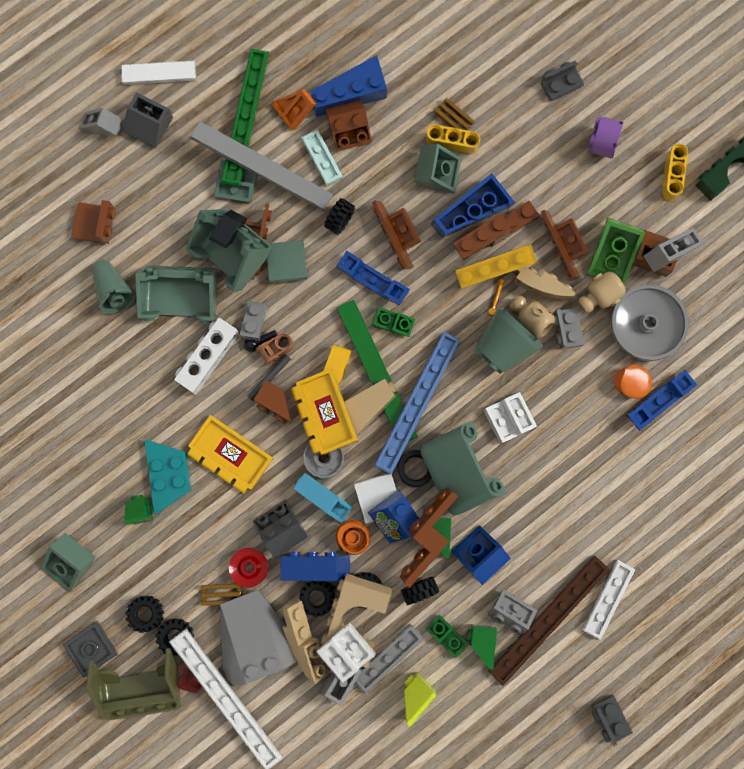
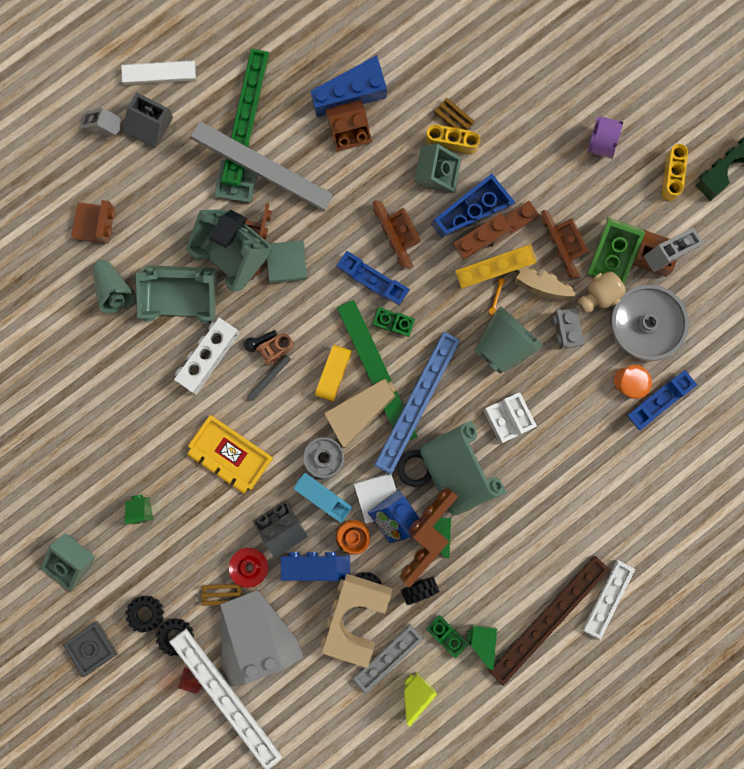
olive windscreen [86,648,181,720] -> none
teal wing [145,440,191,514] -> none
light grey plate [240,301,267,341] -> none
dark orange slope [254,380,293,424] -> none
orange wing [271,90,316,130] -> none
tan slope [282,600,328,684] -> none
yellow hinge [291,368,359,455] -> none
black tyre [299,581,335,617] -> none
light aqua tile [301,129,343,187] -> none
white slope [317,622,375,683] -> none
light grey slope [319,668,362,706] -> none
black tyre [324,198,355,235] -> none
blue slope [451,525,511,585] -> none
light grey bracket [488,589,538,635] -> none
tan piece [510,296,555,339] -> none
dark grey bracket [540,60,584,102] -> none
dark grey bracket [592,695,633,746] -> none

